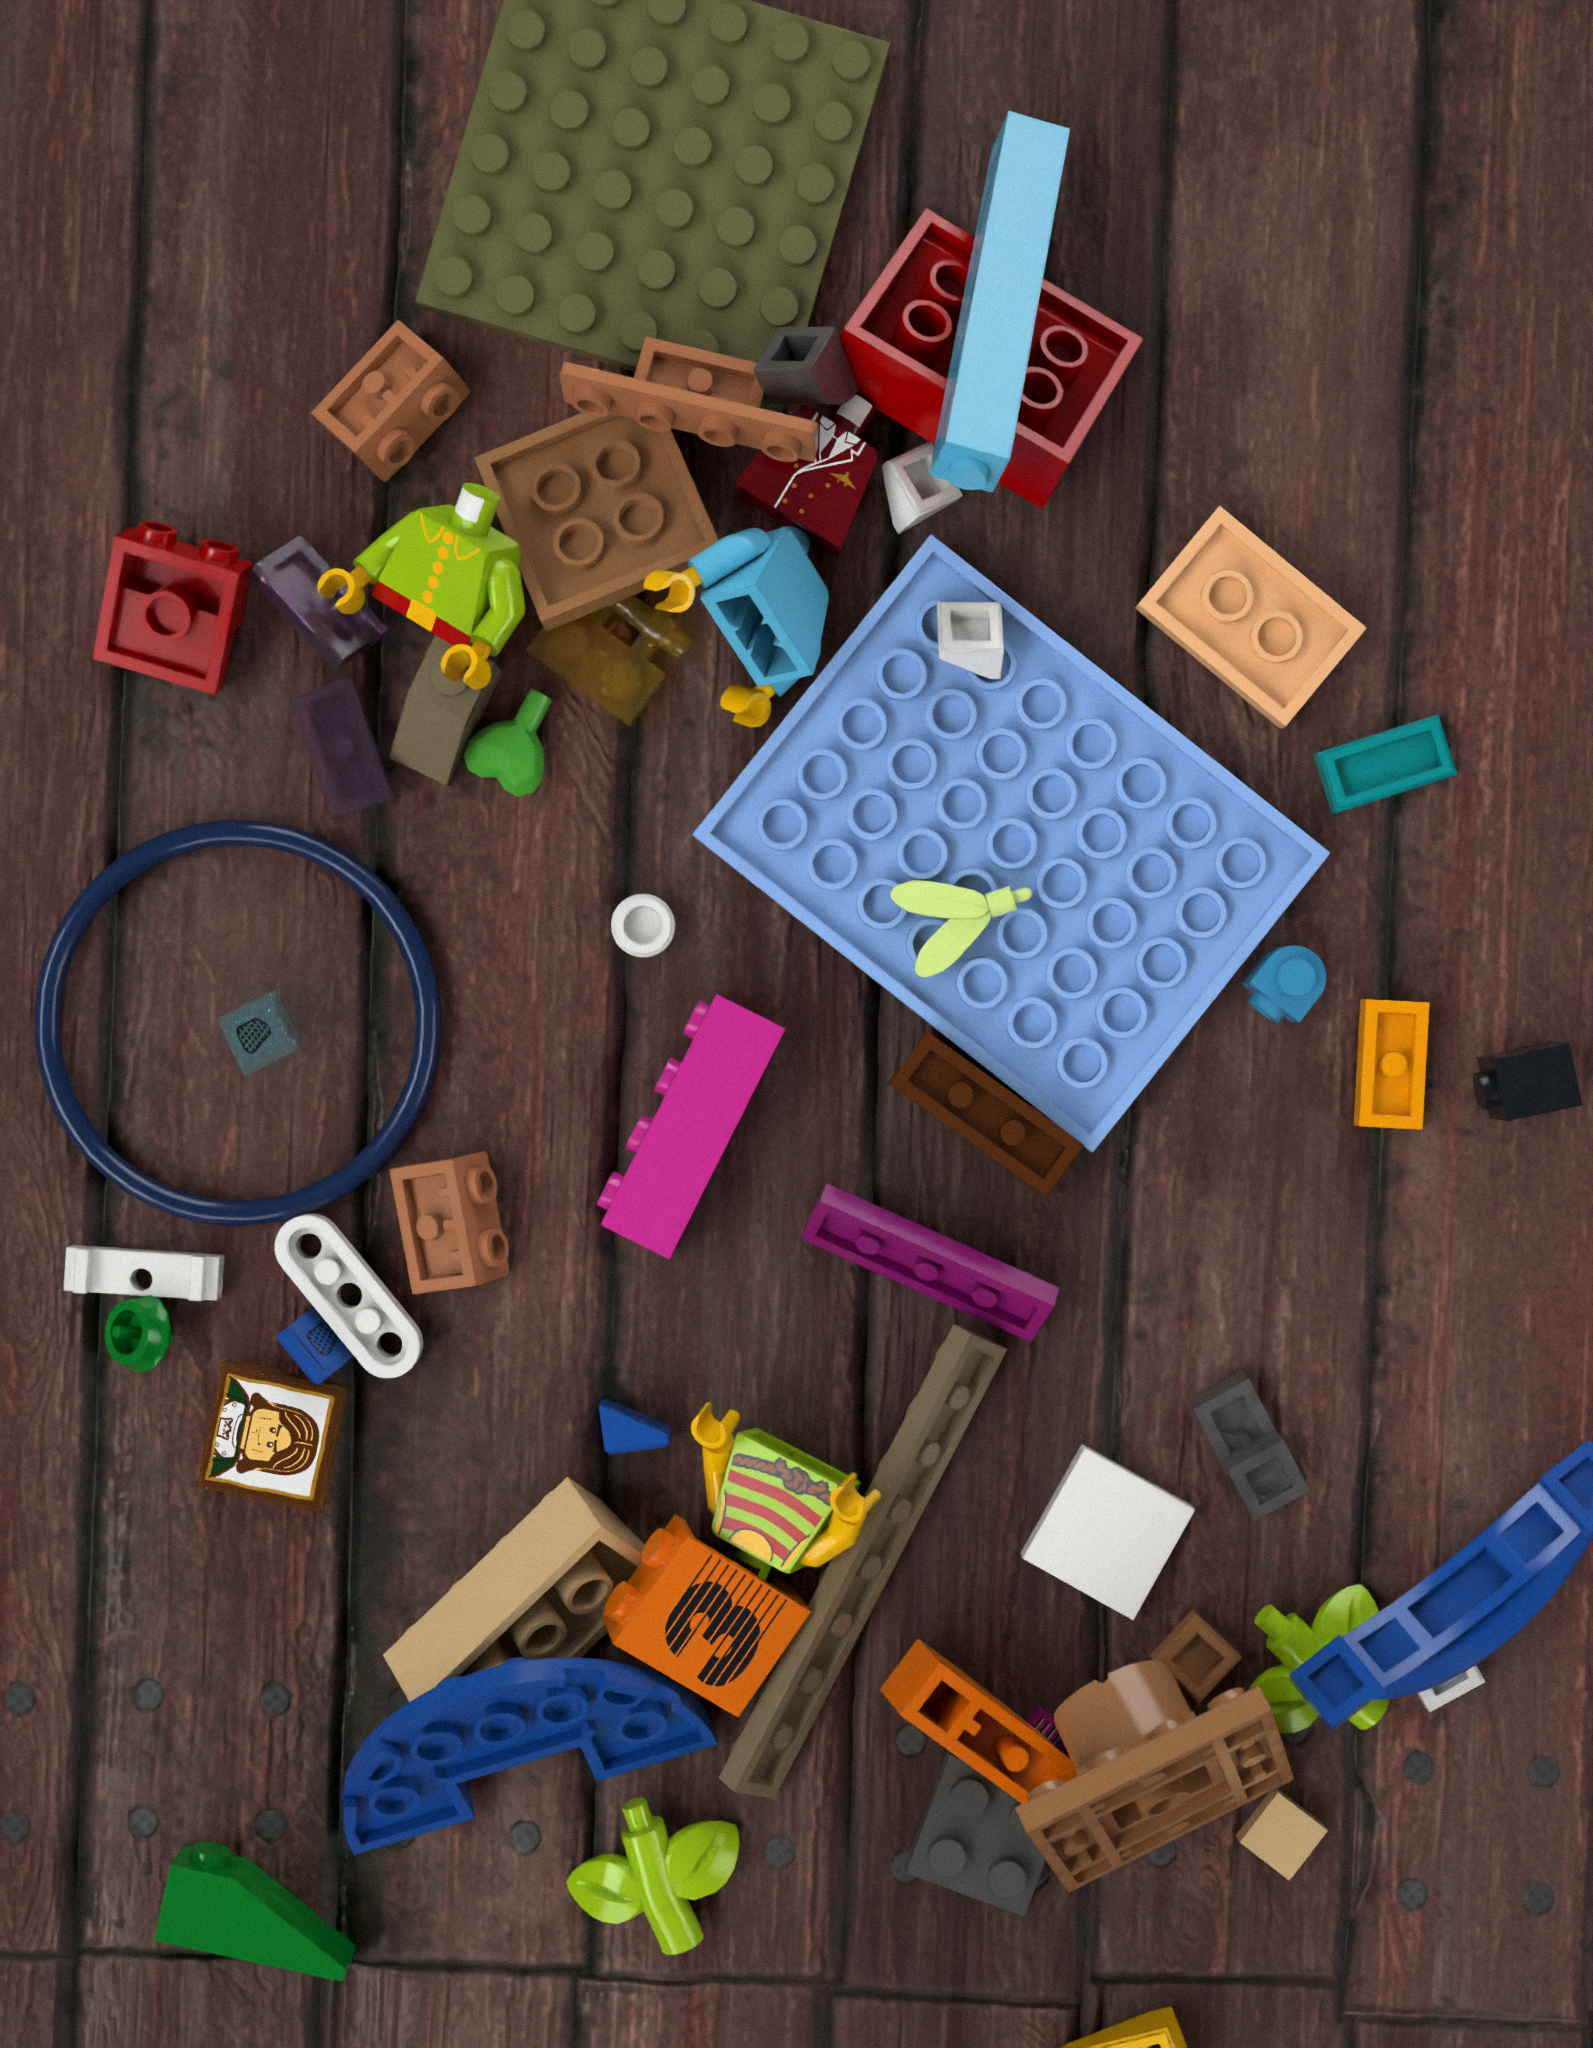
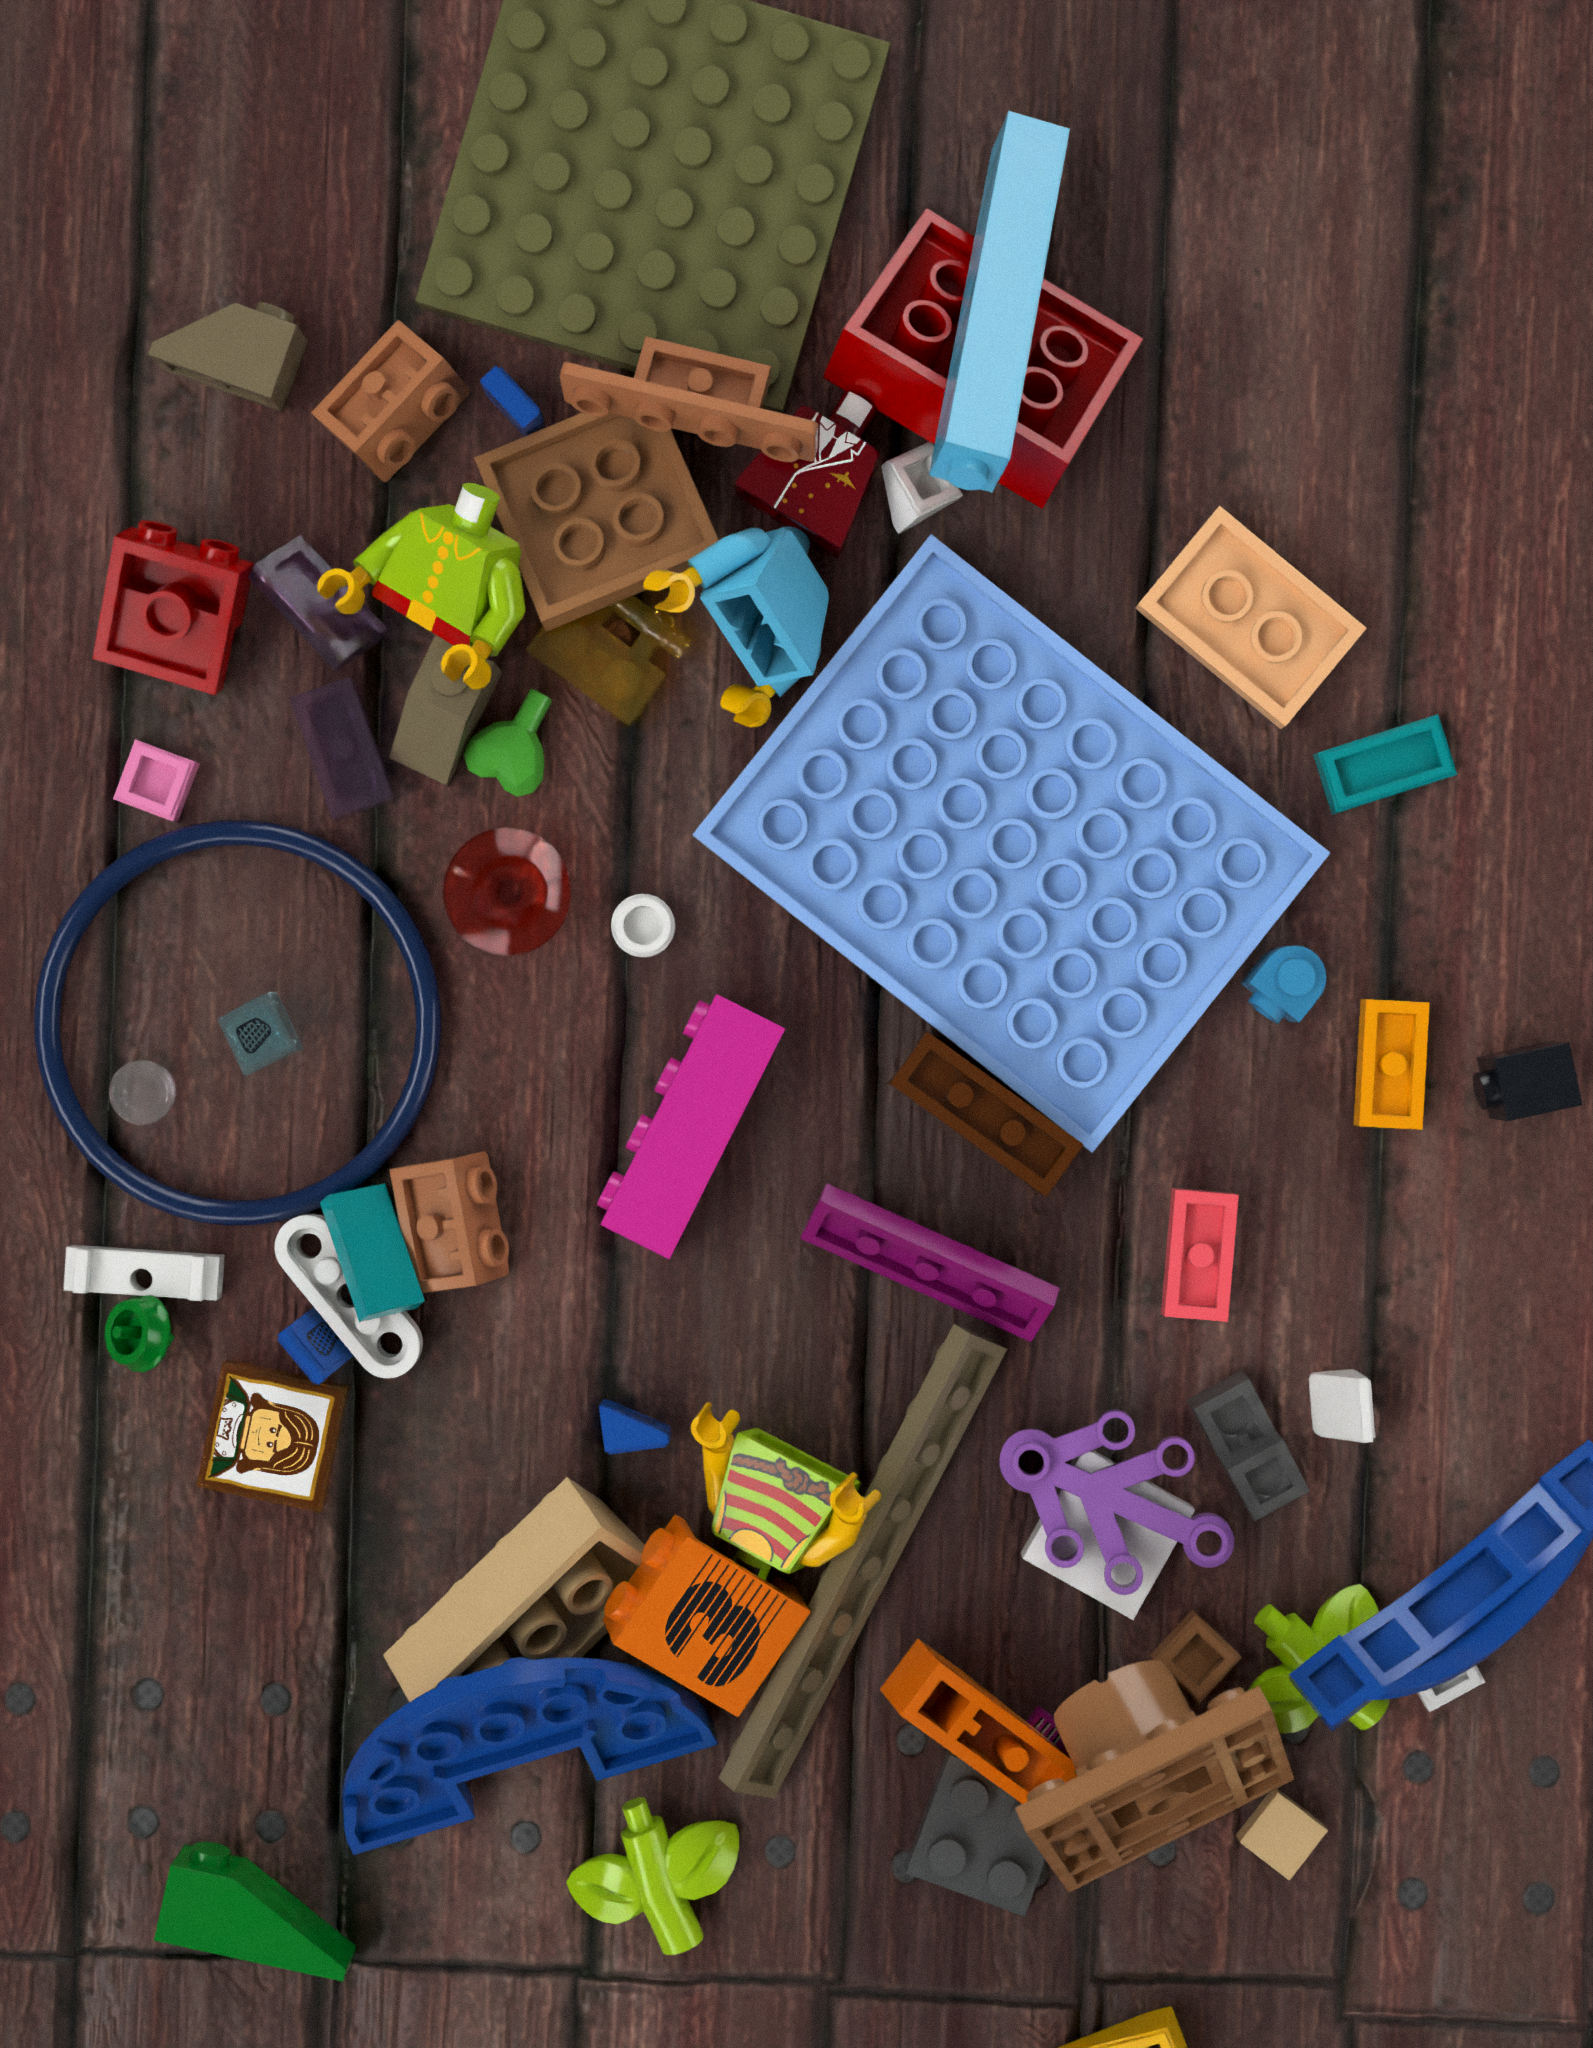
flat silver brick [753,327,859,405] -> none
yellowish green piece [890,880,1032,978] -> none
white slope [937,602,1004,679] -> none
none -> clear plate [109,1060,176,1125]
none -> bright pink tile [113,739,200,823]
none -> dark tan slope [148,302,308,413]
none -> teal tile [320,1183,425,1322]
none -> clear red dish [443,828,572,956]
none -> blue tile [479,366,546,437]
none -> medium lavender plant [999,1409,1234,1595]
none -> coral plate [1161,1188,1239,1322]
none -> white slope [1309,1369,1375,1443]

